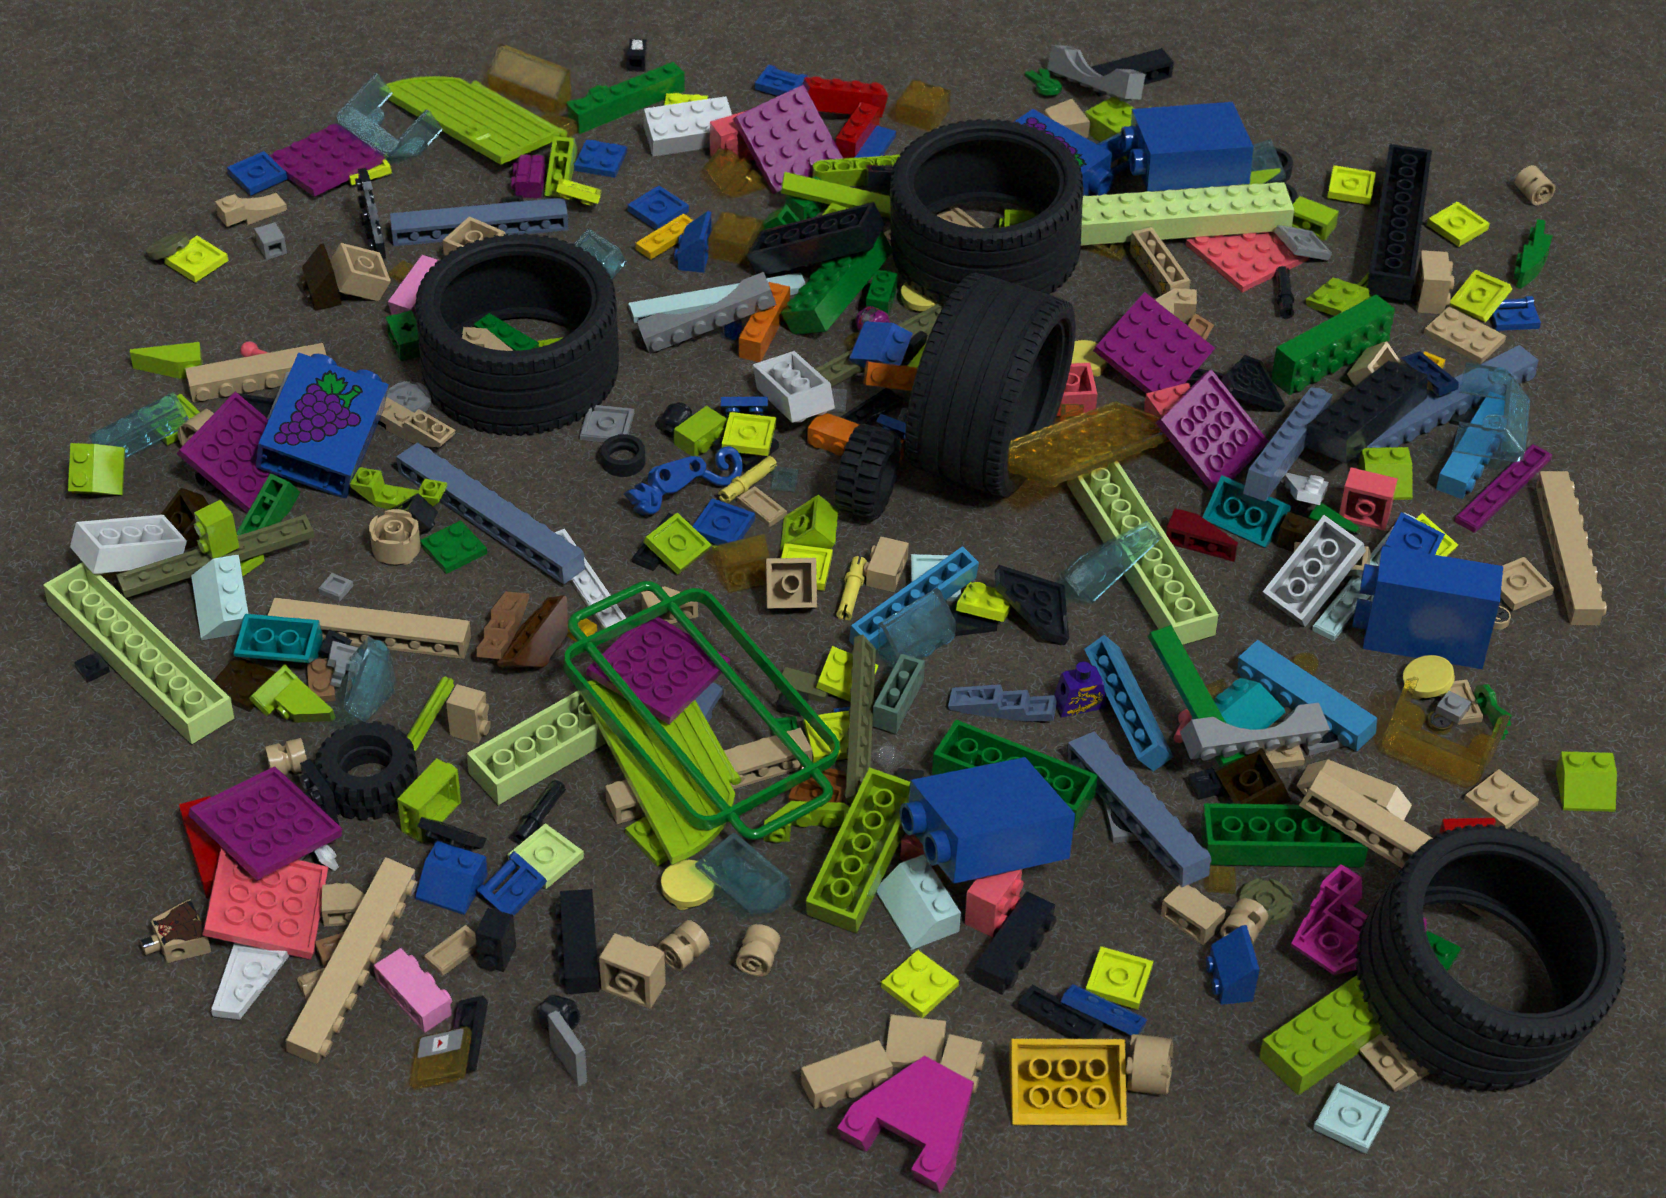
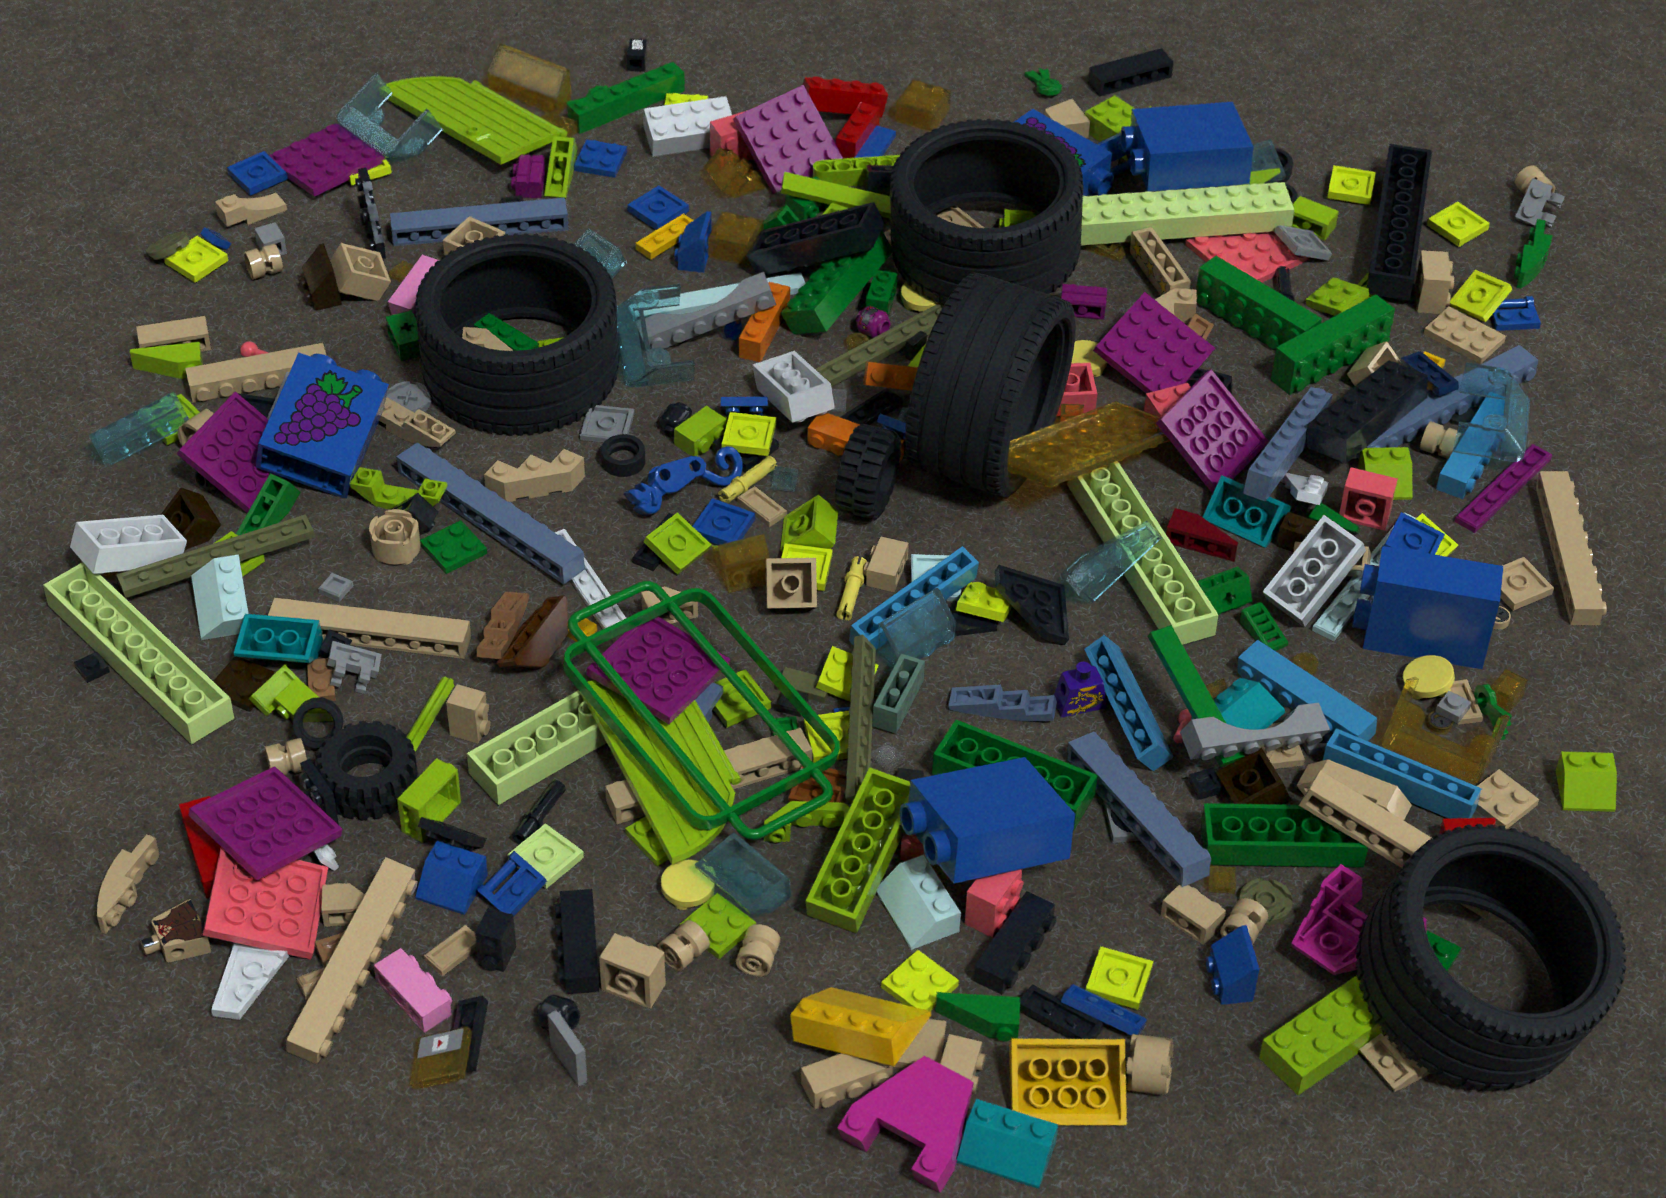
lime slope [68,443,125,495] -> none
lime brick [194,500,239,559] -> none
clear light blue wedge [343,636,396,722] -> none
neon yellow plate [556,178,601,206] -> none
blue plate [755,65,808,96] -> none
blue slope [848,321,913,368] -> none
light grey arch [1047,45,1146,102] -> none
black plate [1221,355,1285,412] -> none
light aqua plate [1313,1083,1390,1154] -> none
none -> tan slope [97,834,159,934]
none -> tan brick [136,316,211,351]
none -> blue tile [200,227,231,250]
none -> tan wheel [244,244,283,280]
none -> black tyre [293,697,343,749]
none -> tan brick [484,449,585,502]
none -> clear light blue windscreen [617,284,695,388]
none -> lime plate [679,893,756,959]
none -> lime plate [713,669,771,728]
none -> yellow slope [790,987,931,1066]
none -> green slope [935,992,1020,1041]
none -> teal slope [956,1099,1058,1189]
none -> magenta brick [1061,284,1107,320]
none -> green brick [1196,256,1322,350]
none -> green brick [1197,566,1252,615]
none -> green slope [1239,602,1289,651]
none -> dark azure brick [1323,728,1482,819]
none -> tan wheel [1420,421,1462,459]
none -> clear yellow brick [1491,669,1528,713]
none -> light grey plate [1515,178,1565,227]

